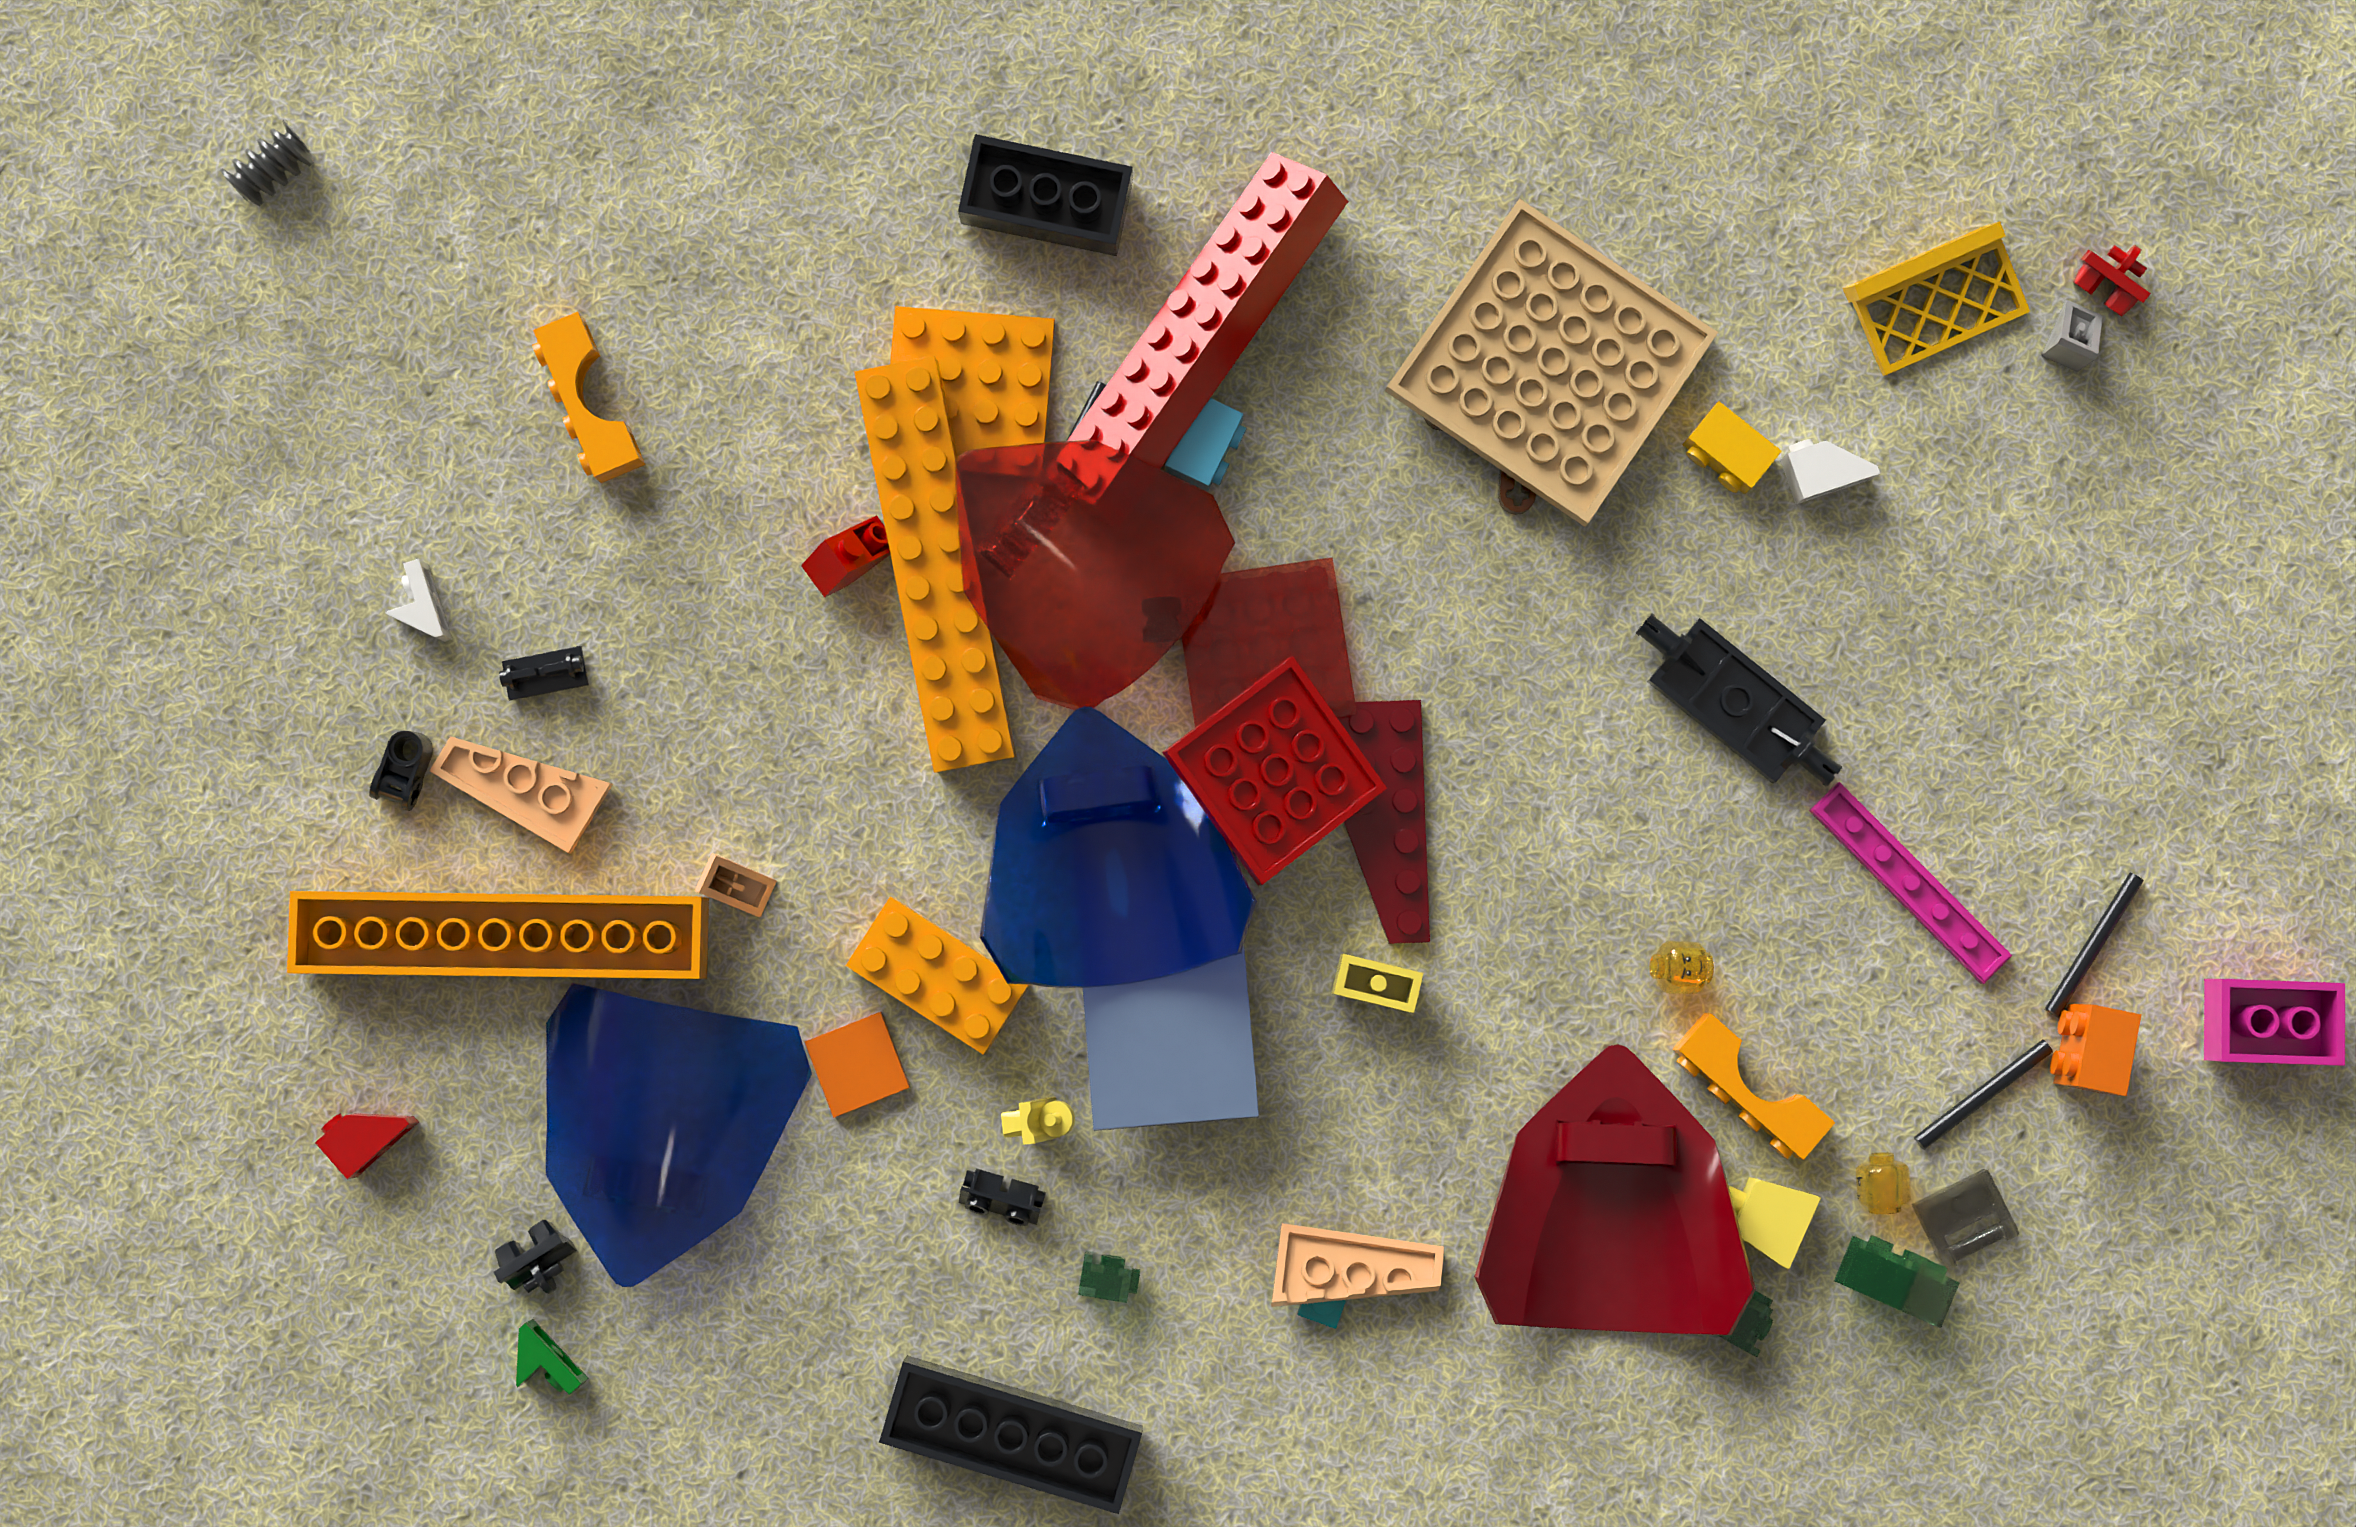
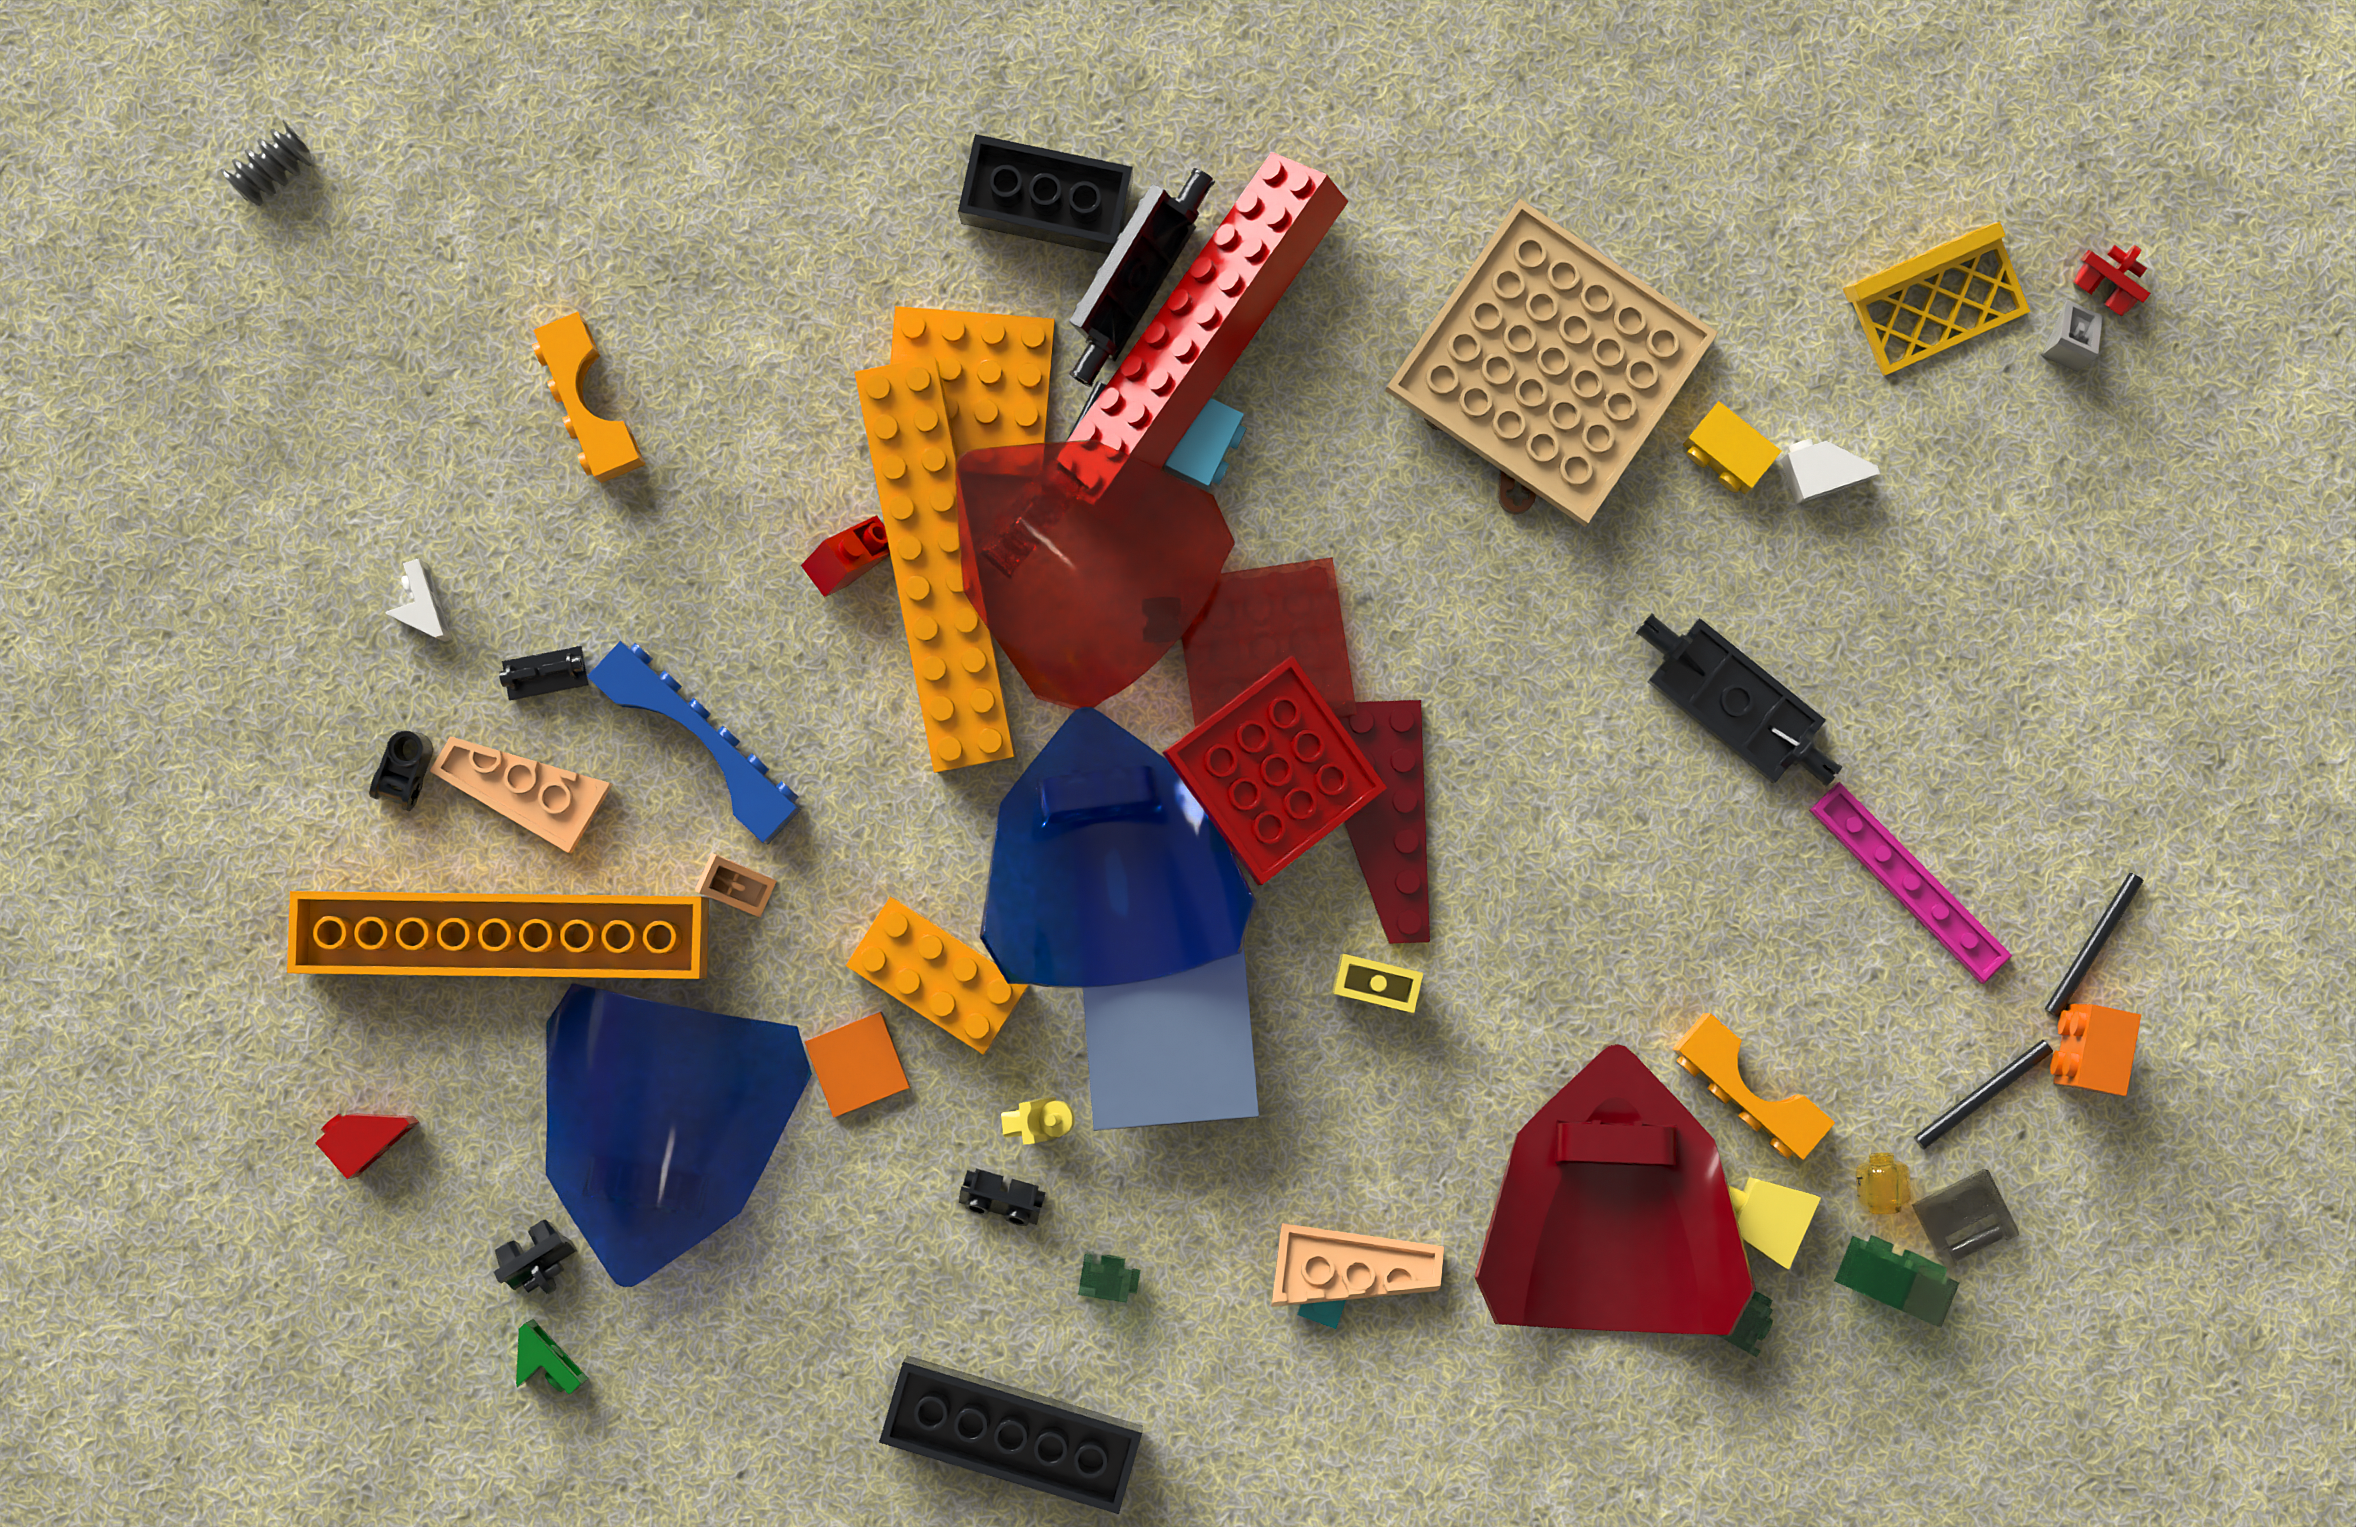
clear yellow head [1649,941,1714,994] -> none
dark pink brick [2204,979,2345,1066] -> none
none -> blue arch [587,641,801,845]
none -> black plate [1069,168,1215,387]

